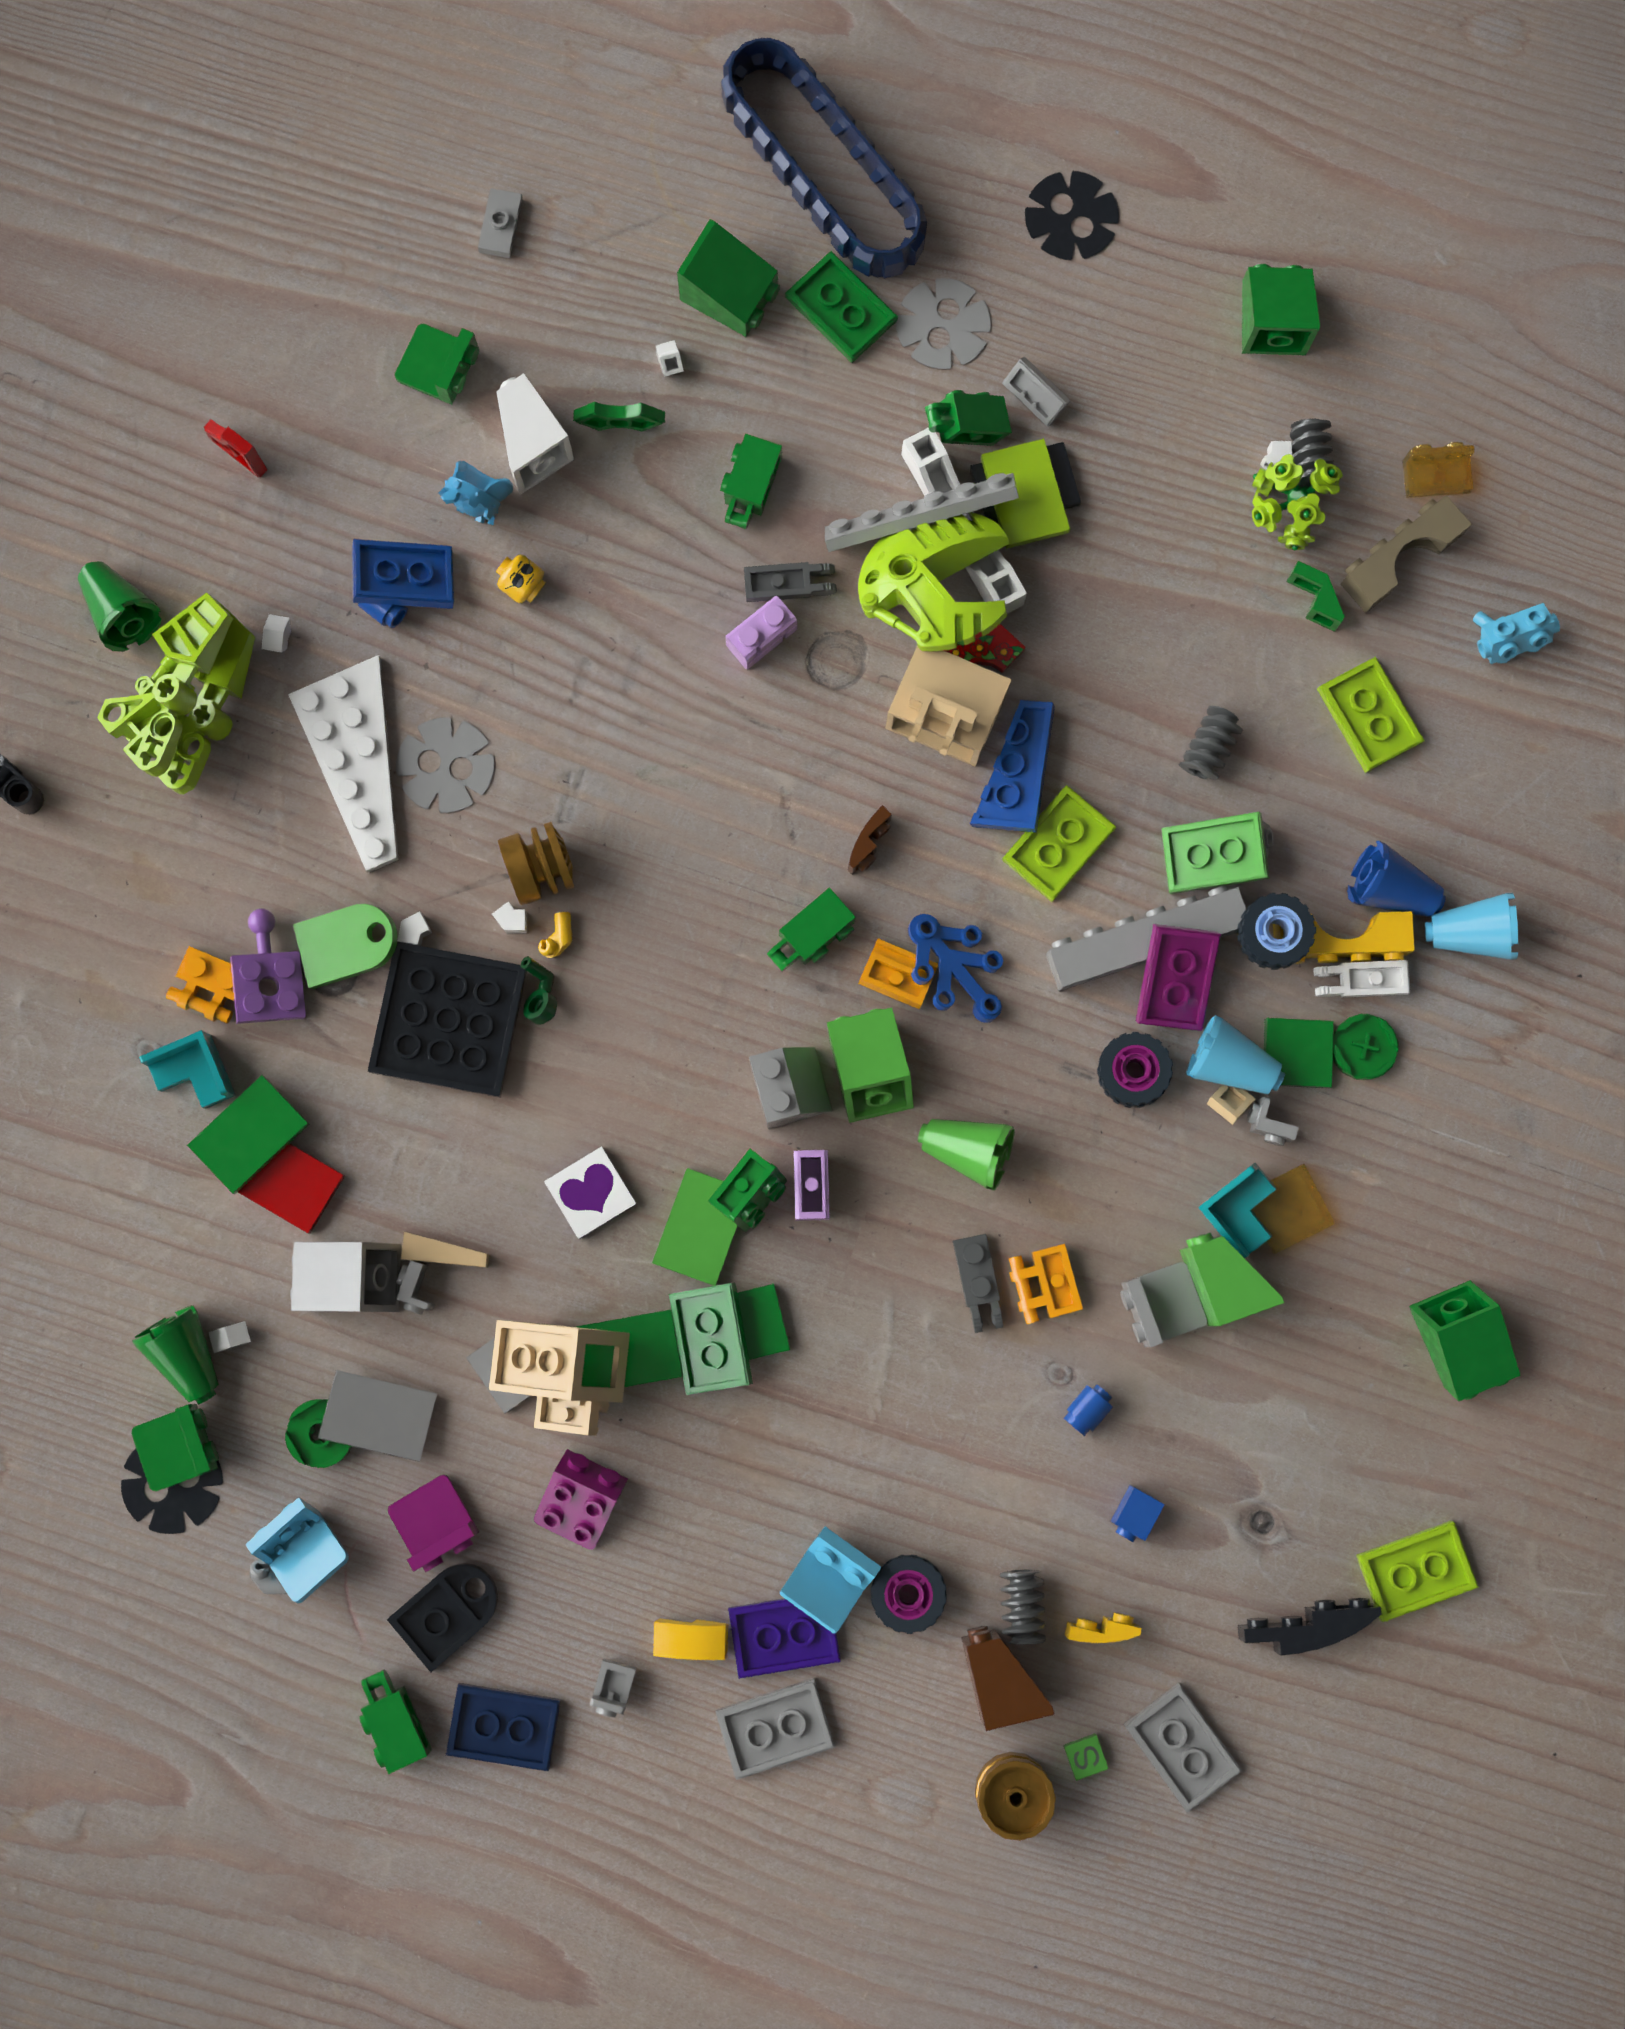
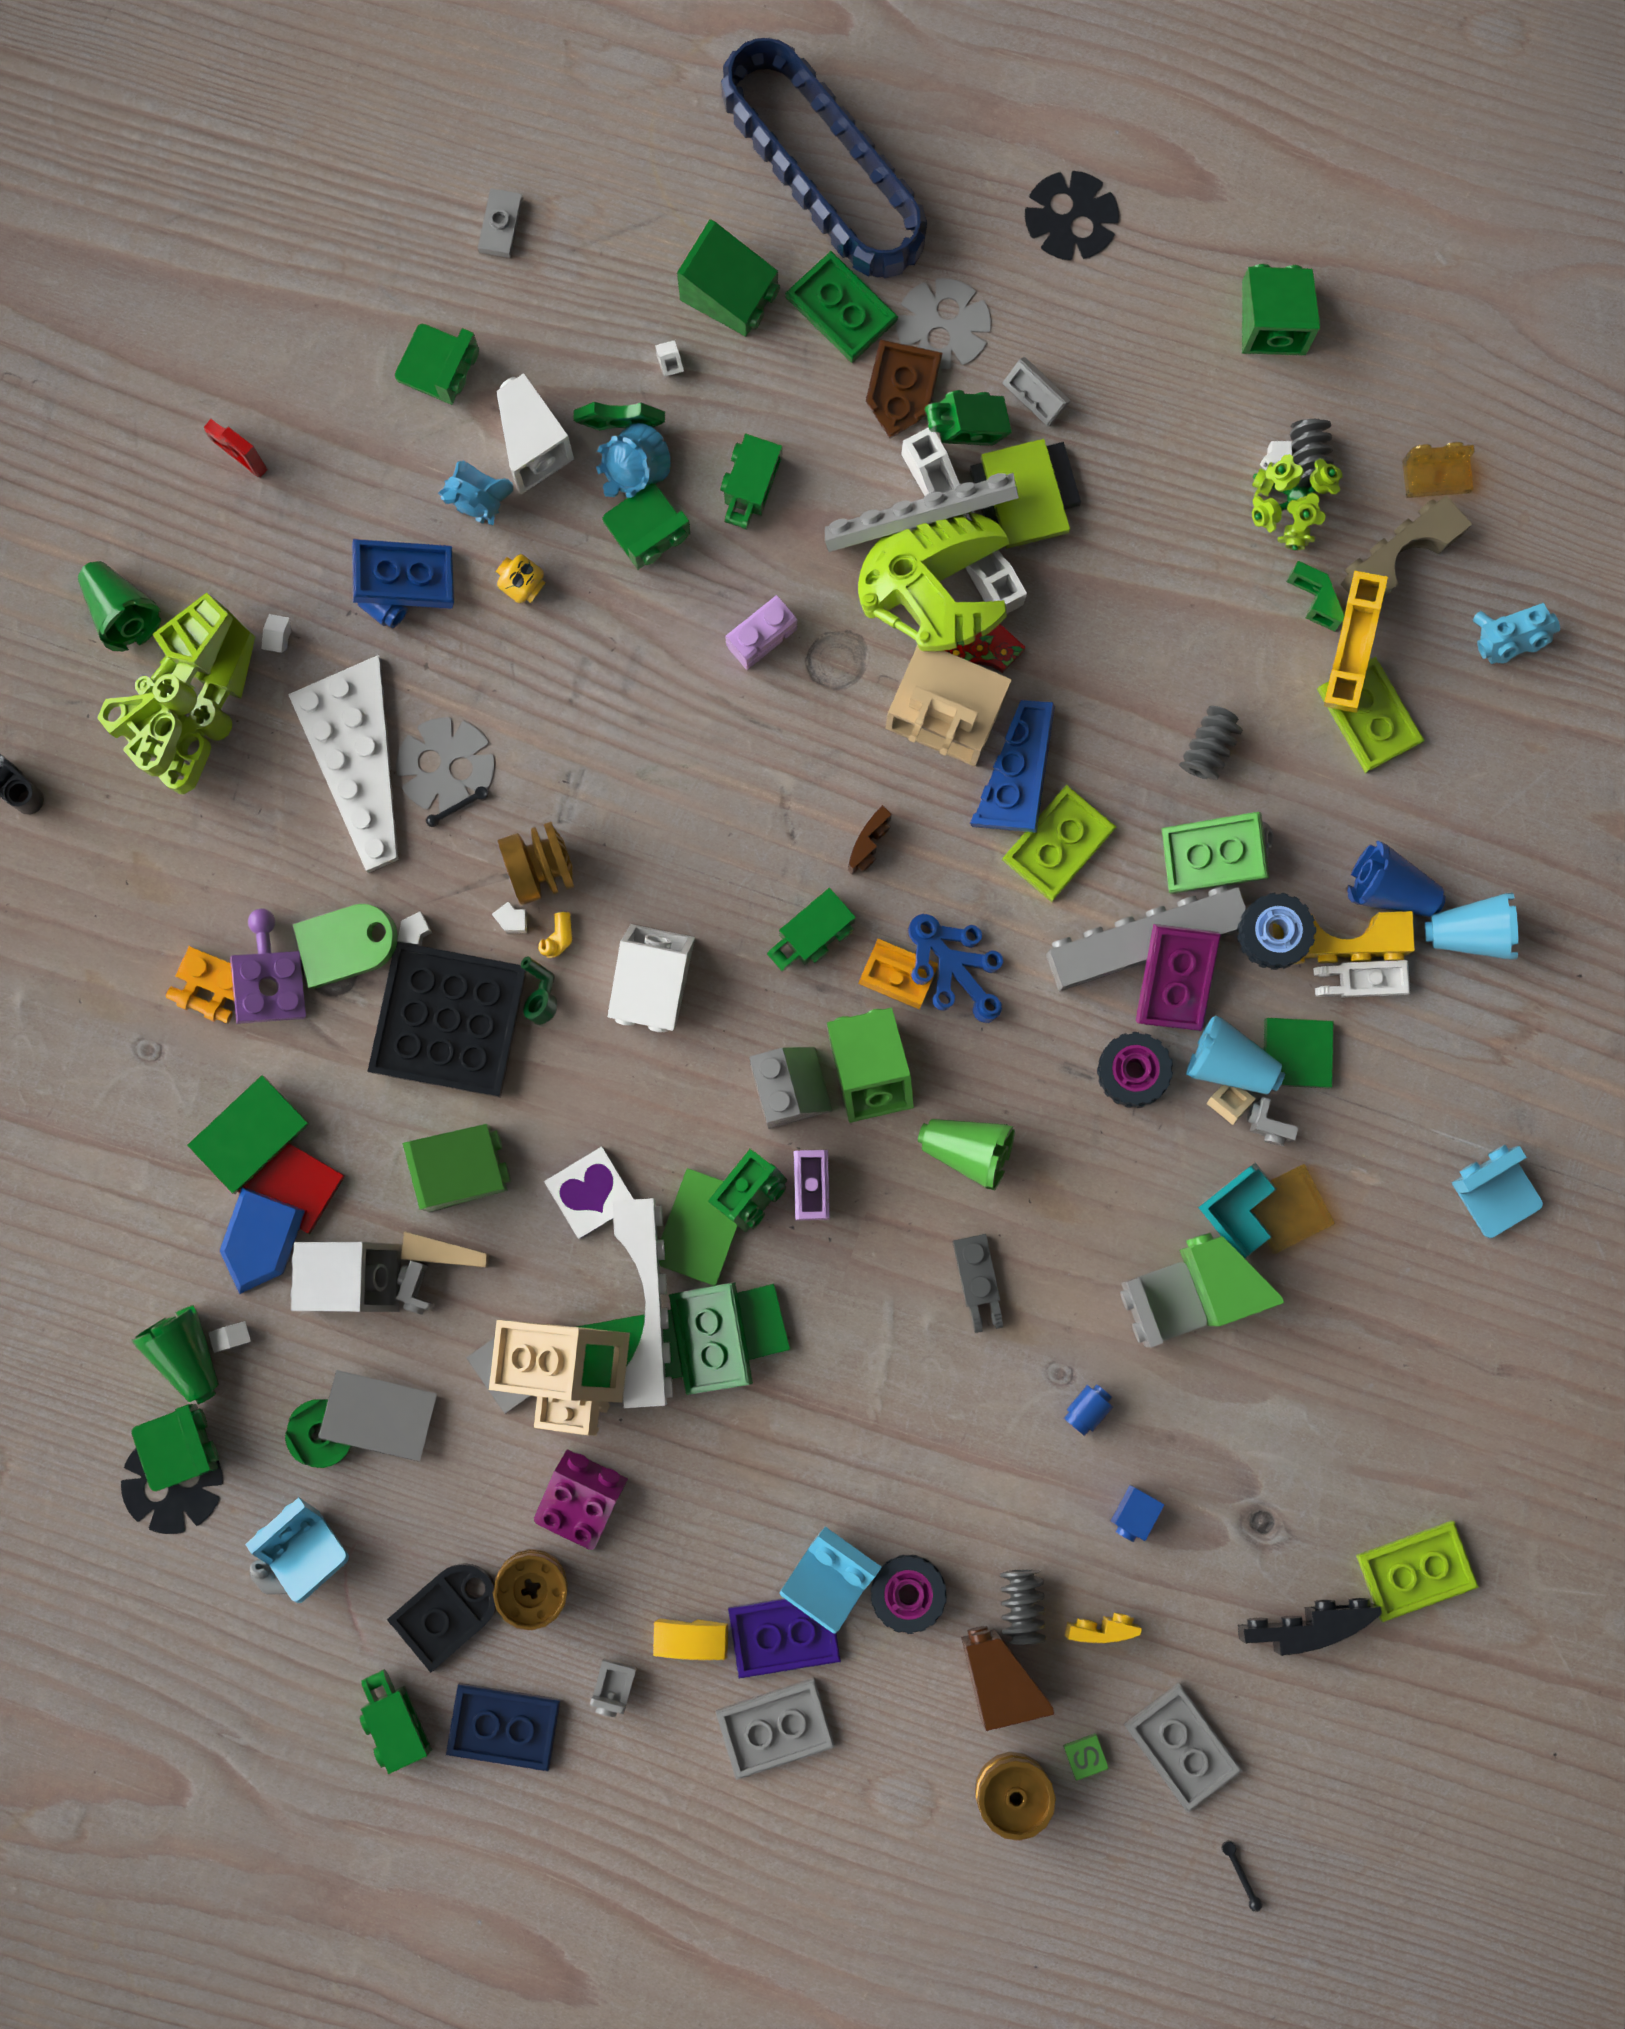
teal panel [139,1030,236,1109] -> none
magenta bracket [388,1475,479,1573] -> none
dark grey hinge [744,562,837,602] -> none
light orange plate [1009,1244,1083,1324] -> none
green tile [1333,1014,1399,1080] -> none
green slope [1409,1280,1521,1402] -> none
none -> blue tile [220,1187,306,1294]
none -> bright green slope [402,1124,511,1212]
none -> black hinge [426,786,488,827]
none -> pearl gold wheel [493,1549,568,1630]
none -> dark azure hair [596,423,671,498]
none -> green bracket [602,483,691,570]
none -> white slope [607,924,695,1032]
none -> white arch [612,1198,673,1408]
none -> reddish brown tile [866,339,943,439]
none -> black hinge [1221,1841,1263,1912]
none -> yellow arch [1324,571,1388,713]
none -> medium azure bracket [1451,1145,1543,1238]

